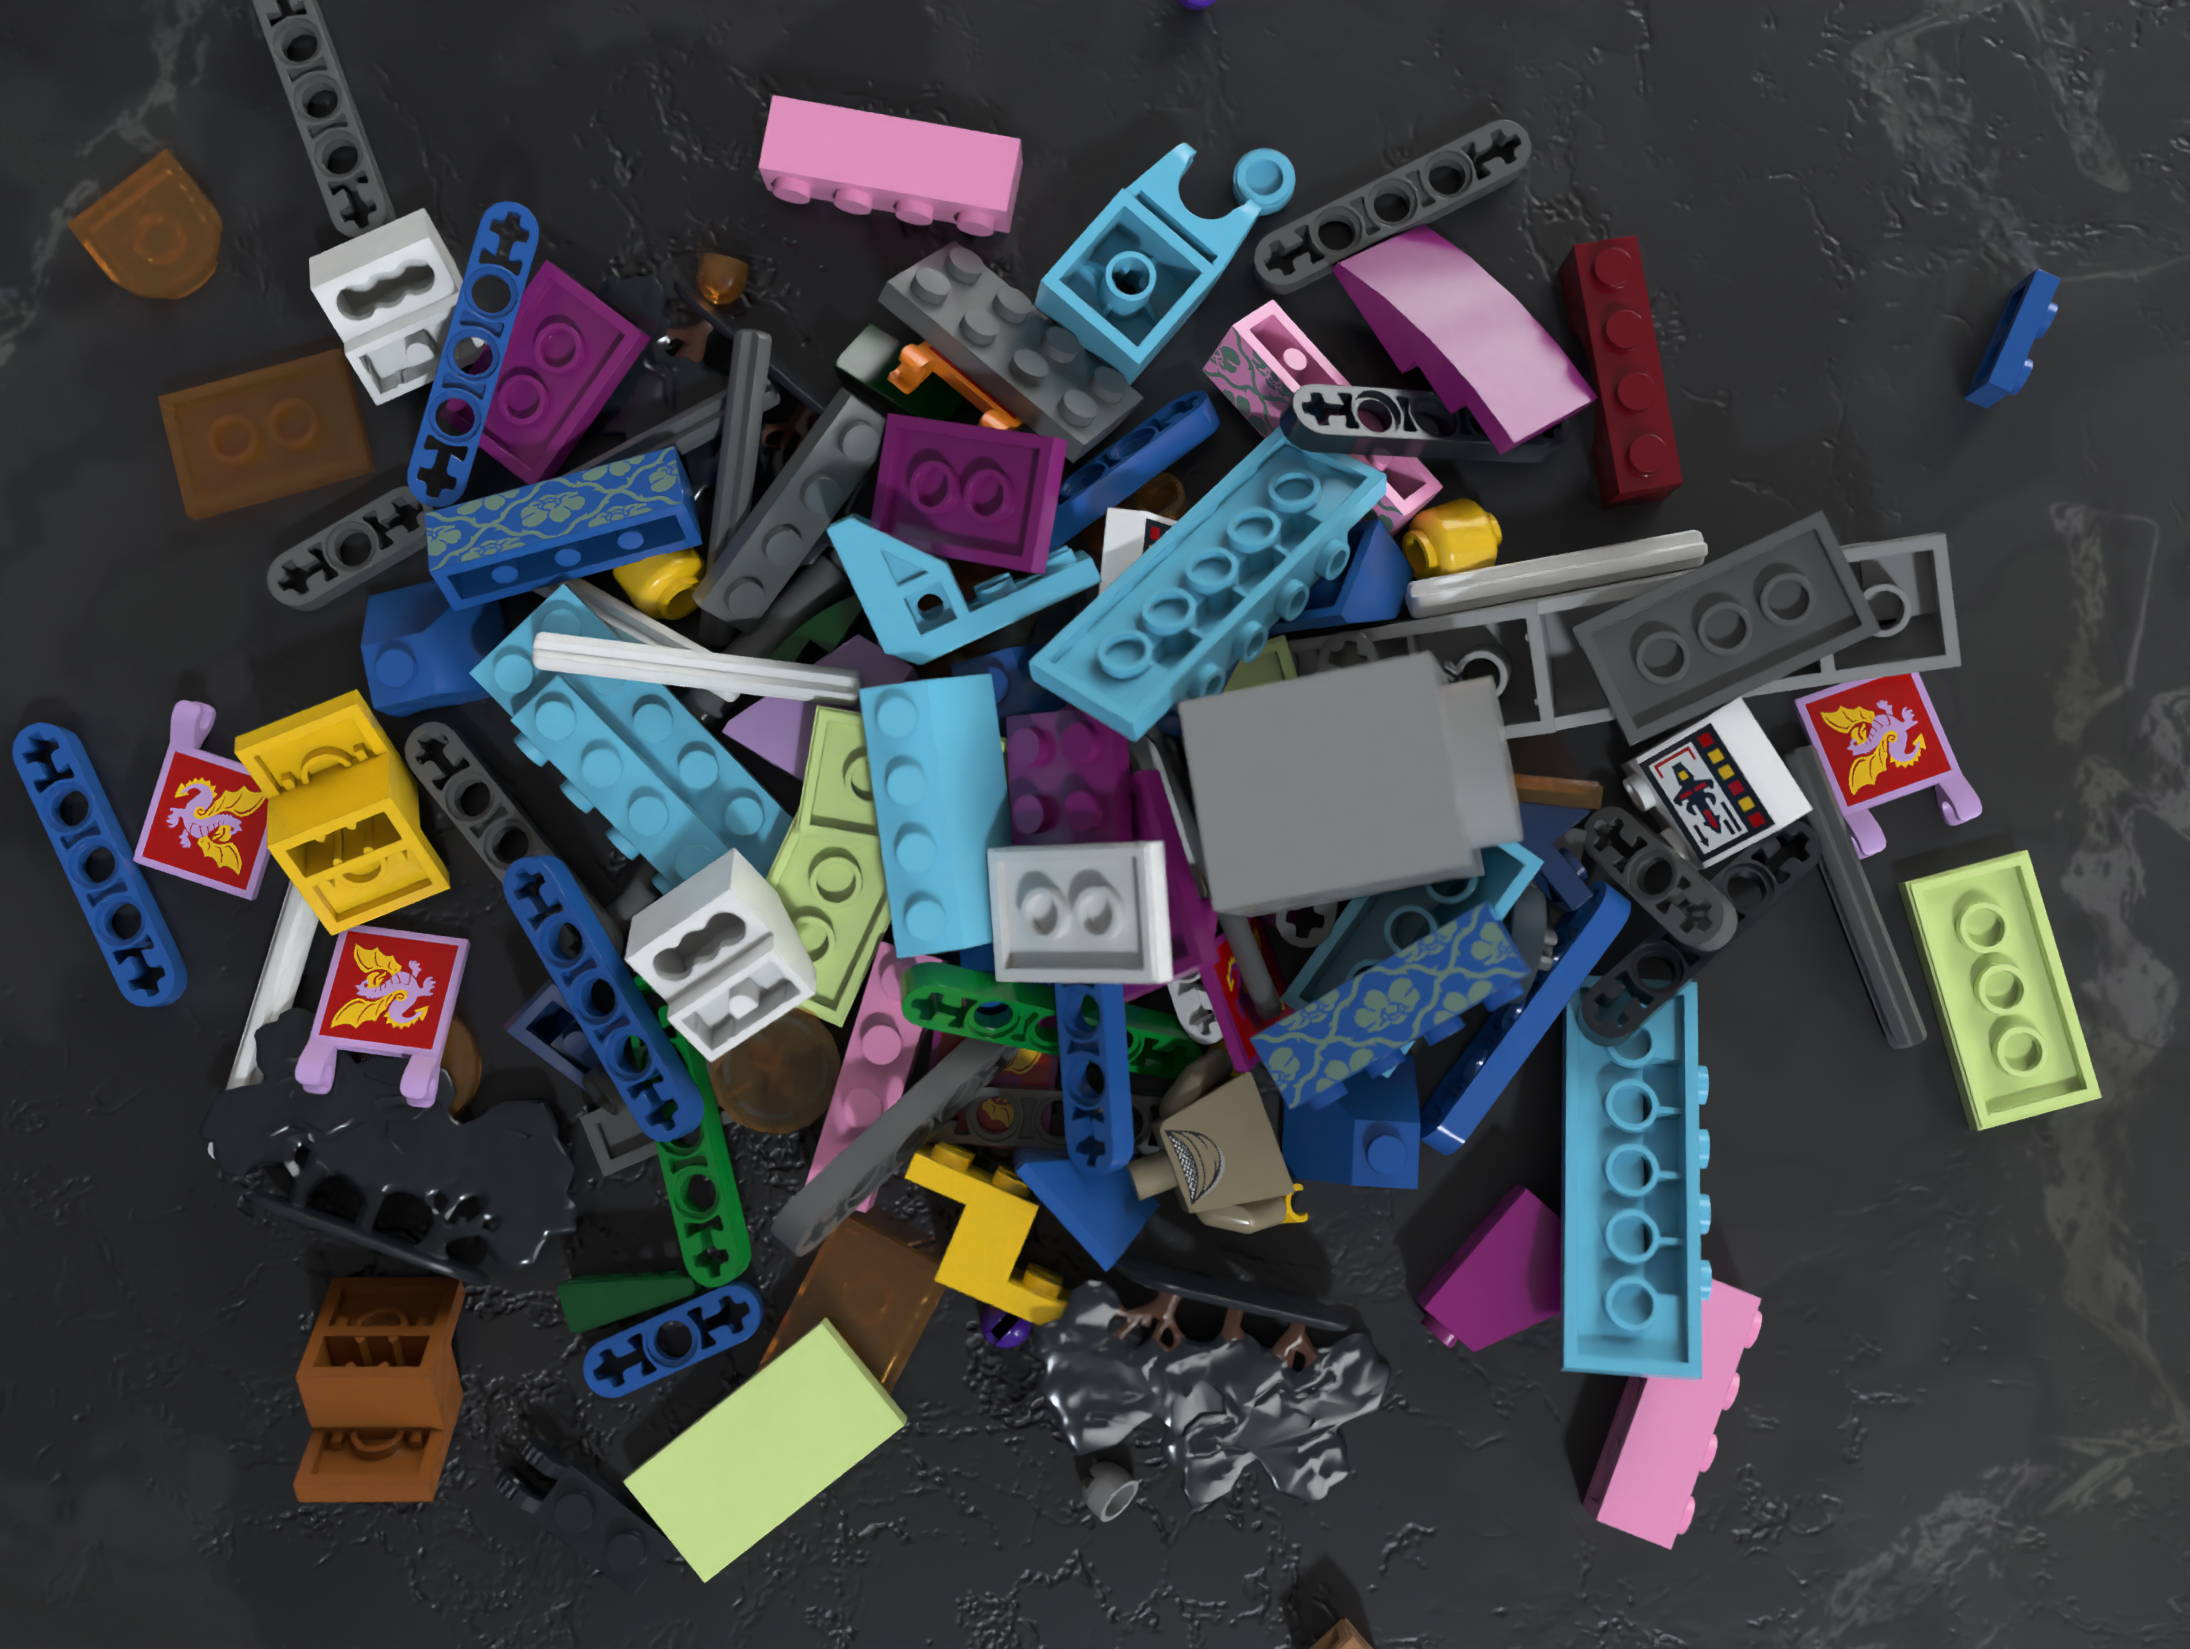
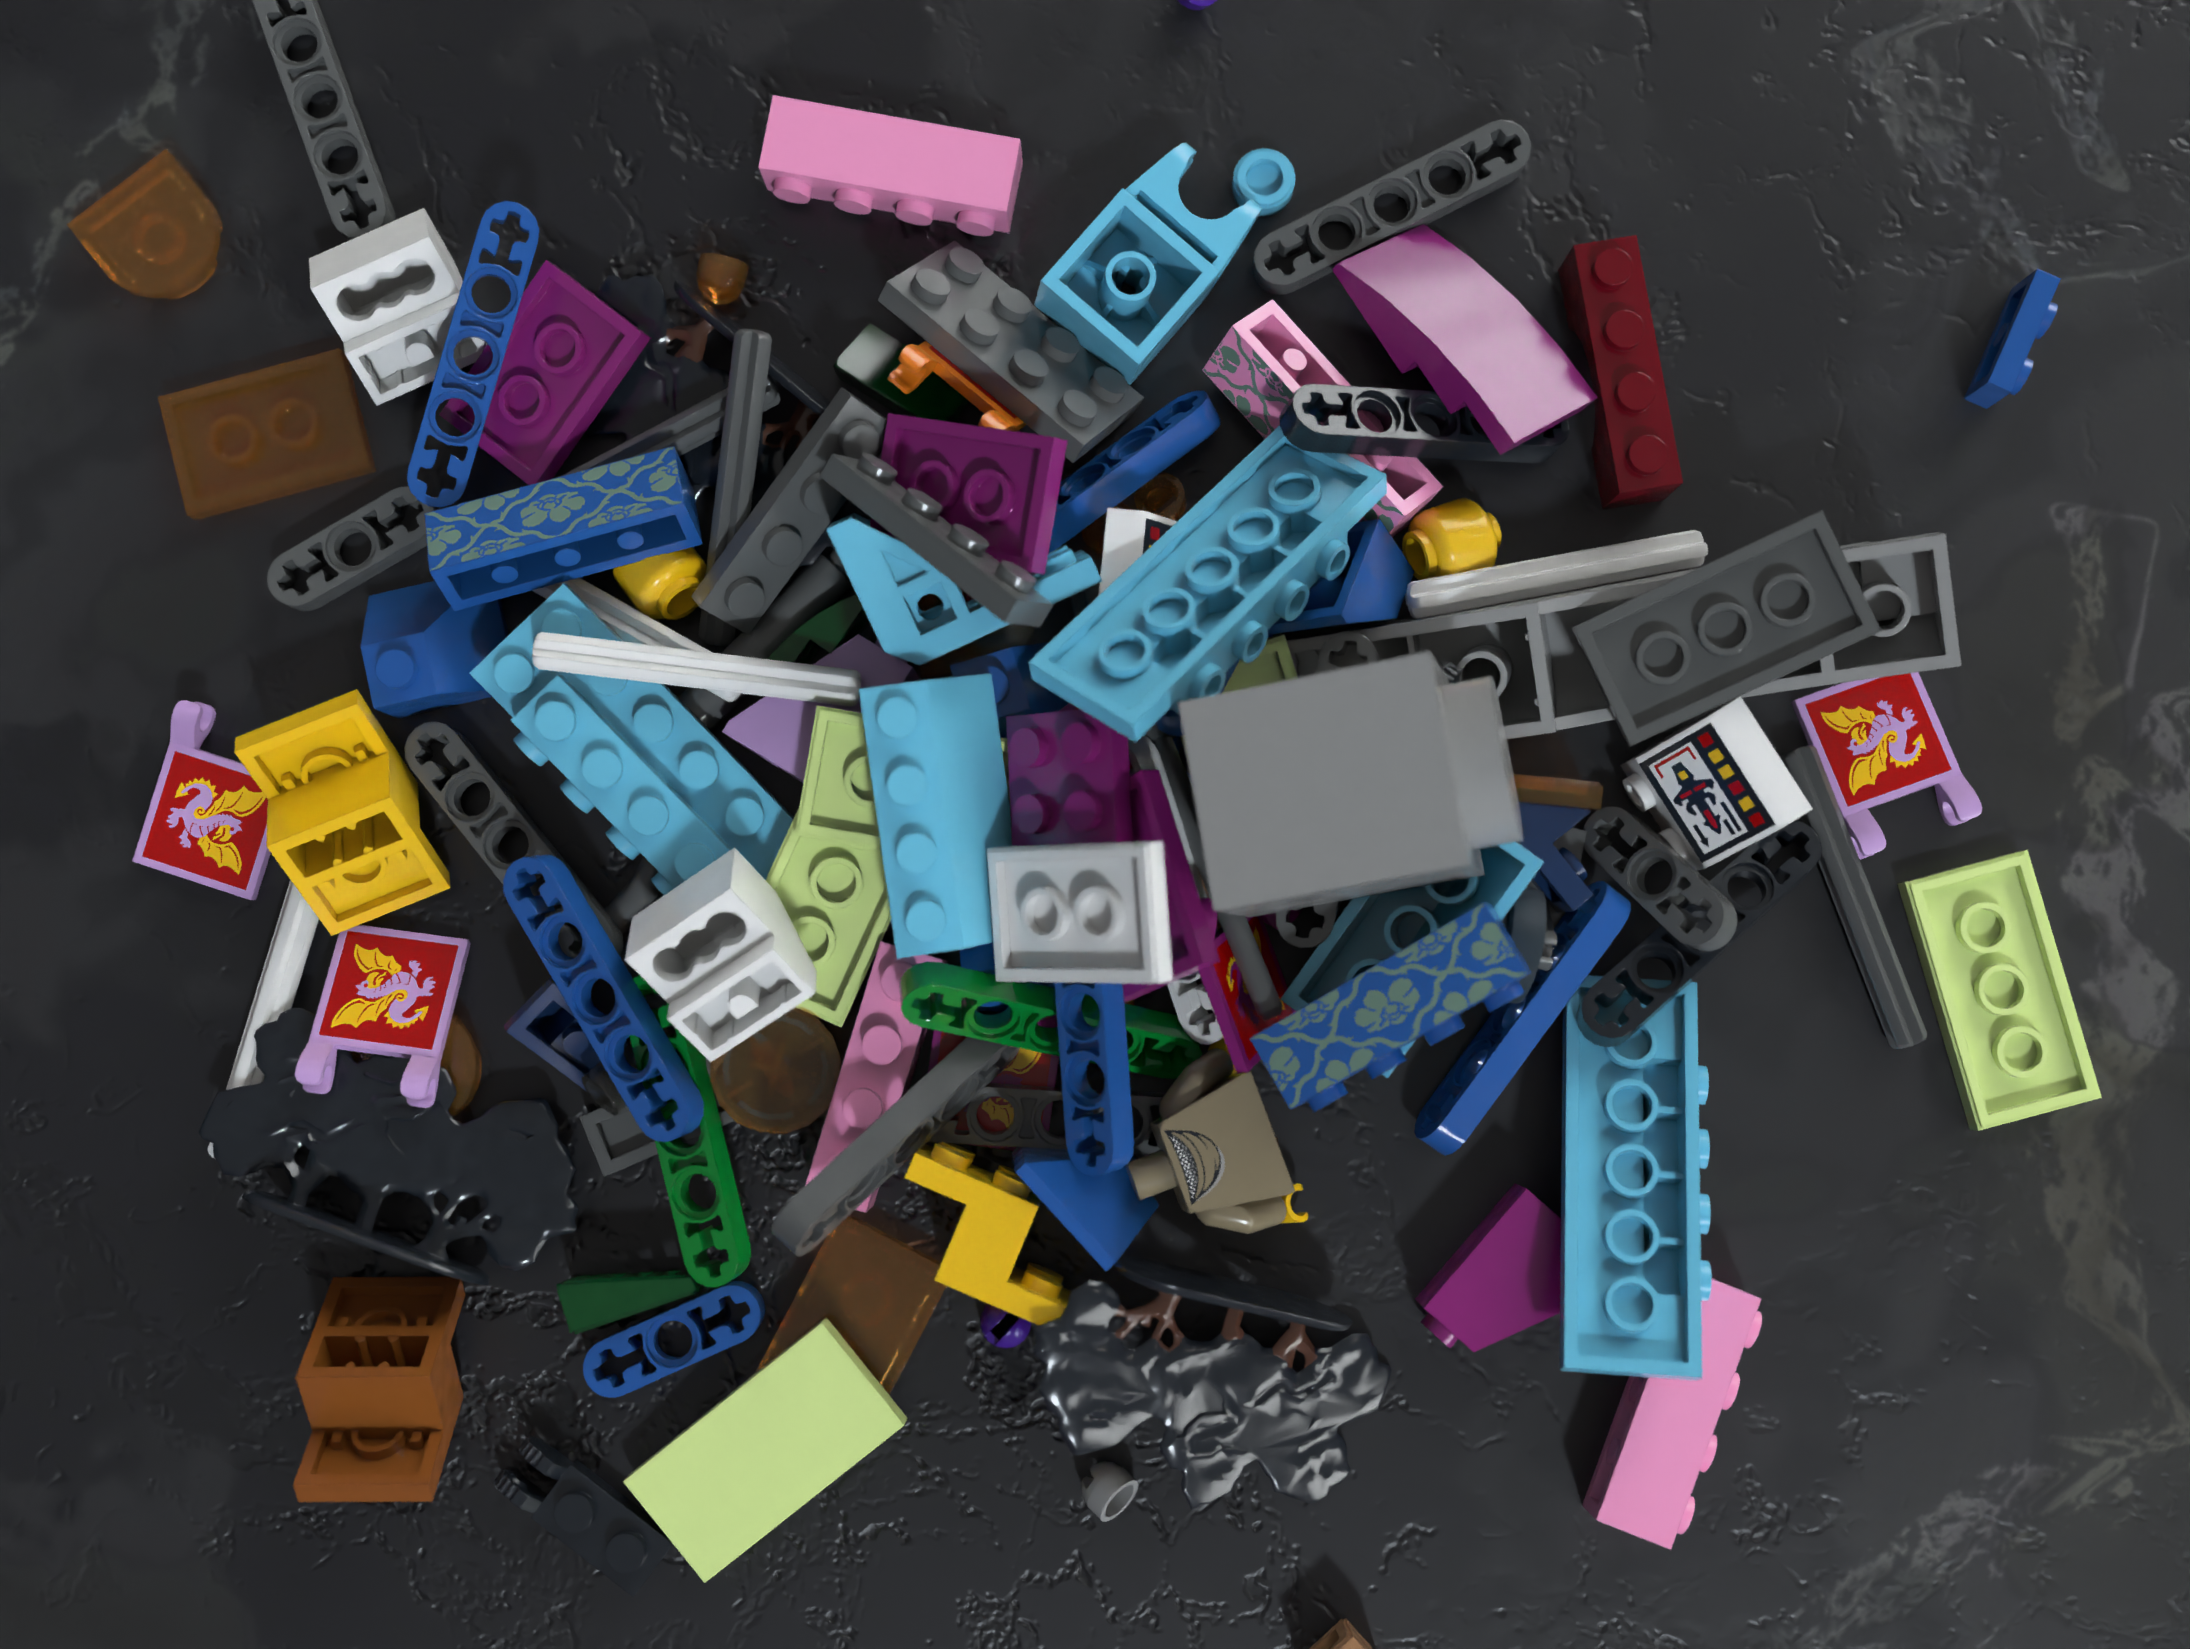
blue beam [12,722,188,1007] -> none
blue slope [1281,1054,1421,1189] -> none
none -> dark grey plate [820,453,1054,627]

